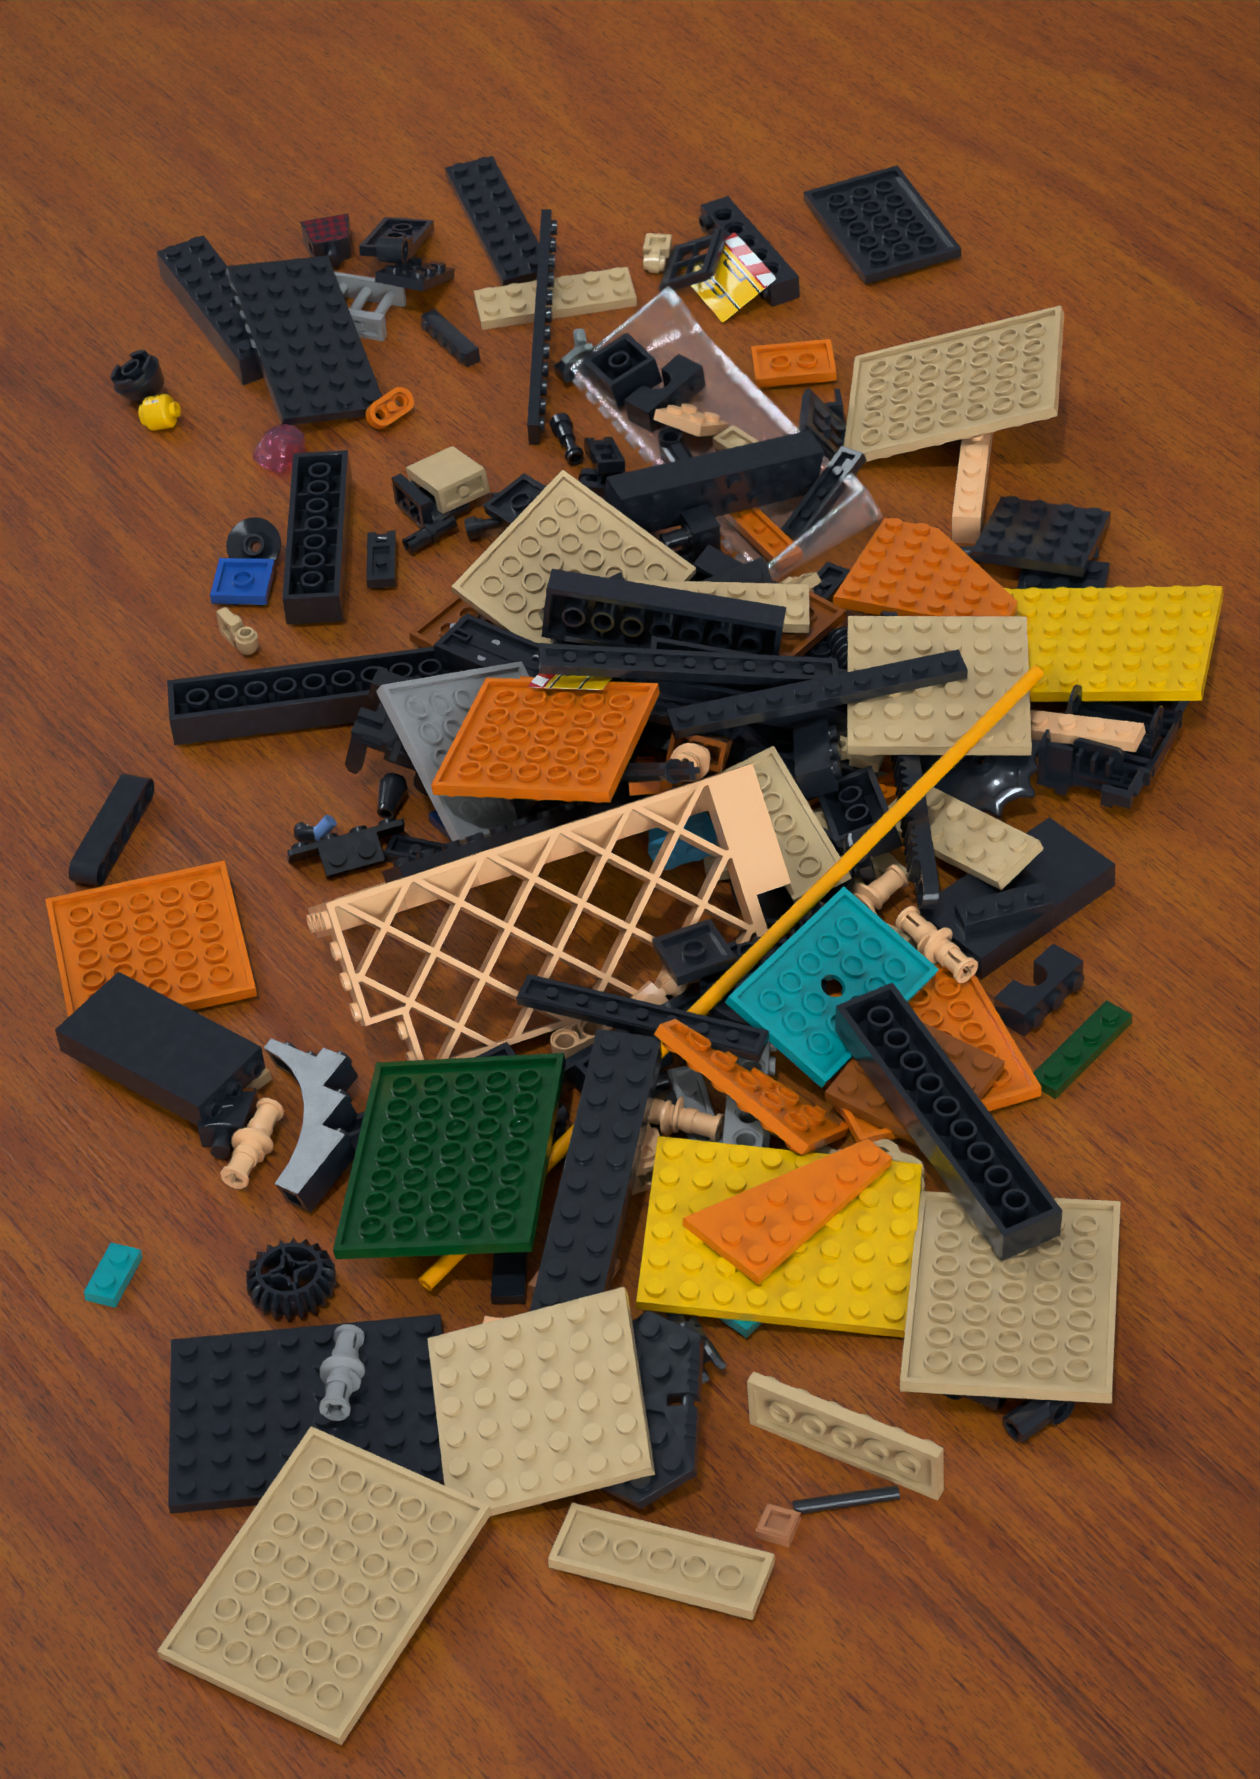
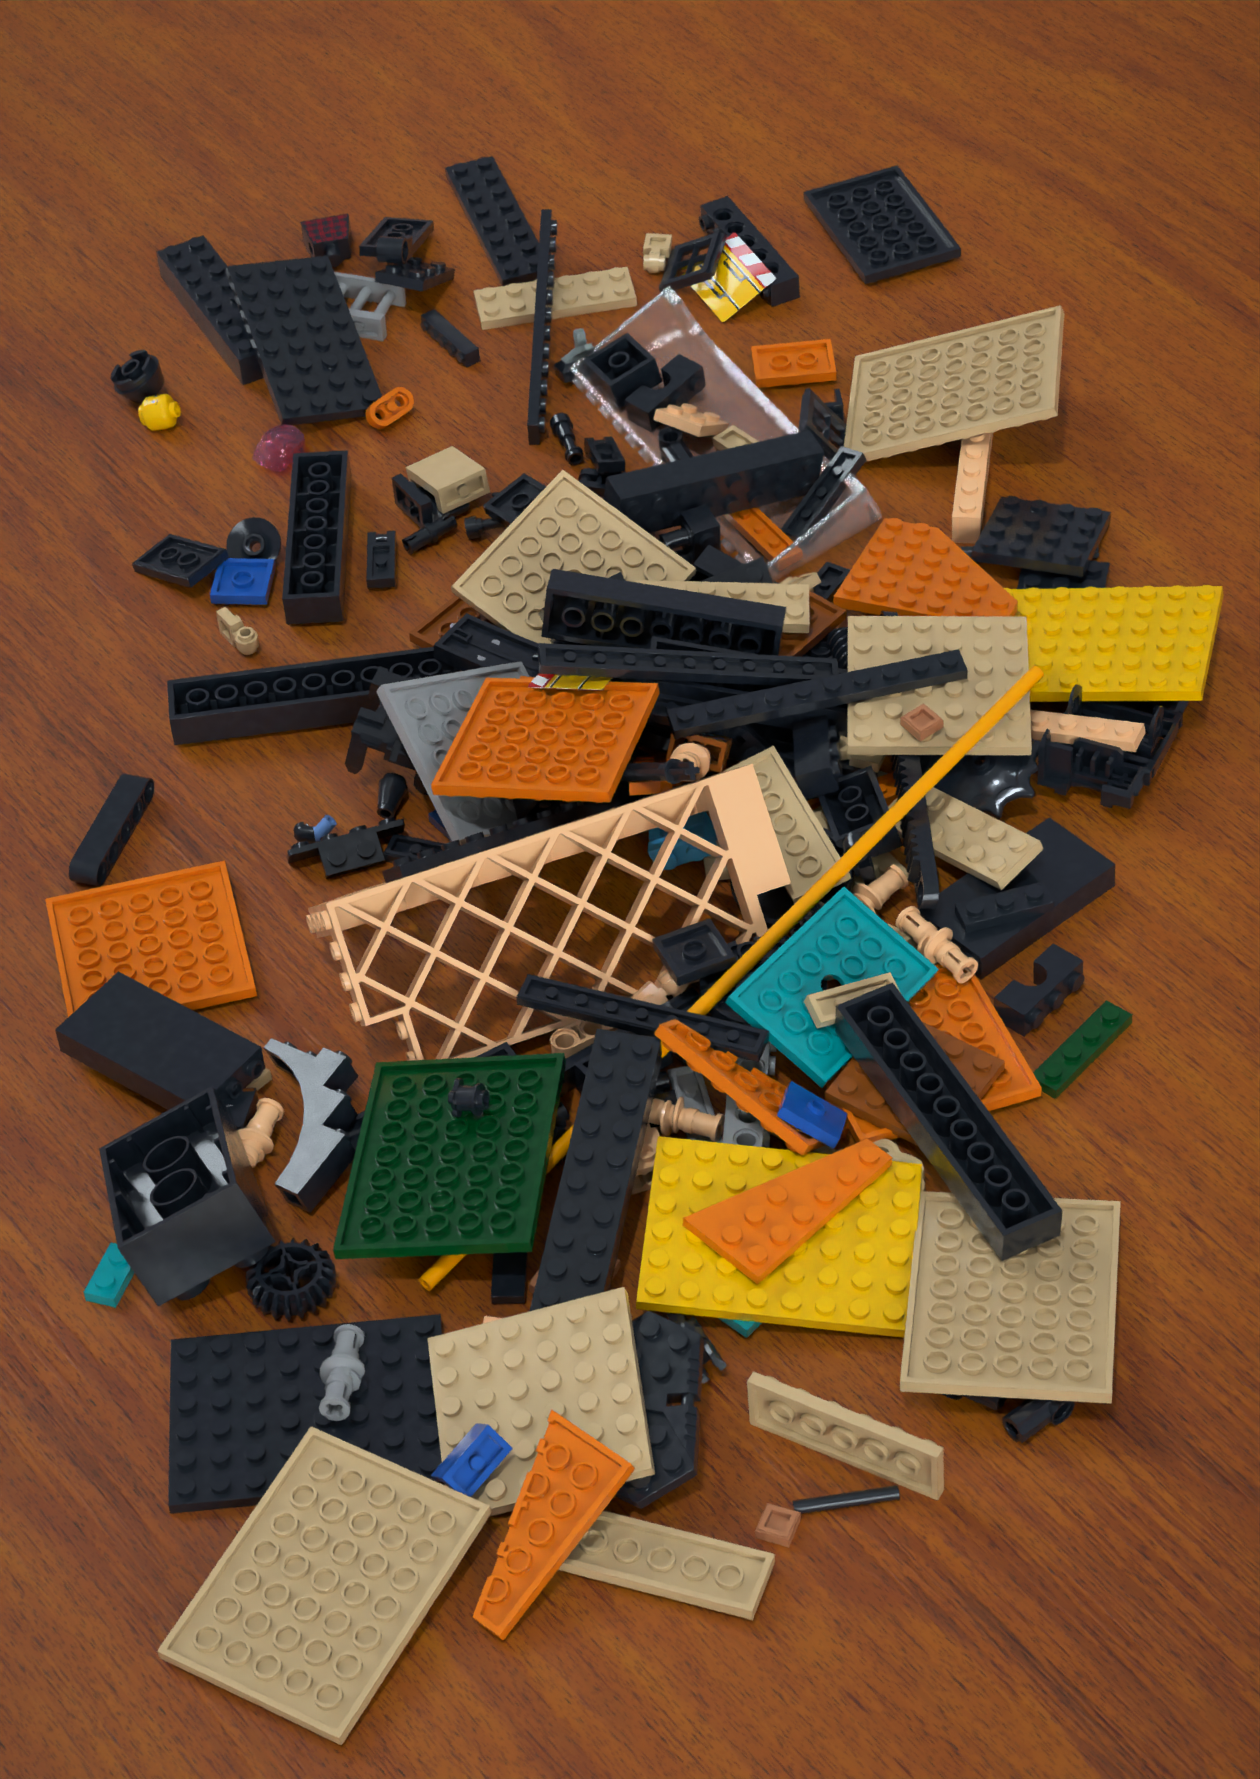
none -> black slope [99,1086,276,1307]
none -> black tile [132,534,229,588]
none -> blue panel [431,1423,513,1497]
none -> black brick [448,1078,490,1118]
none -> orange wing [472,1409,635,1641]
none -> blue plate [777,1081,847,1149]
none -> tan plate [804,972,901,1029]
none -> nougat tile [900,703,944,742]

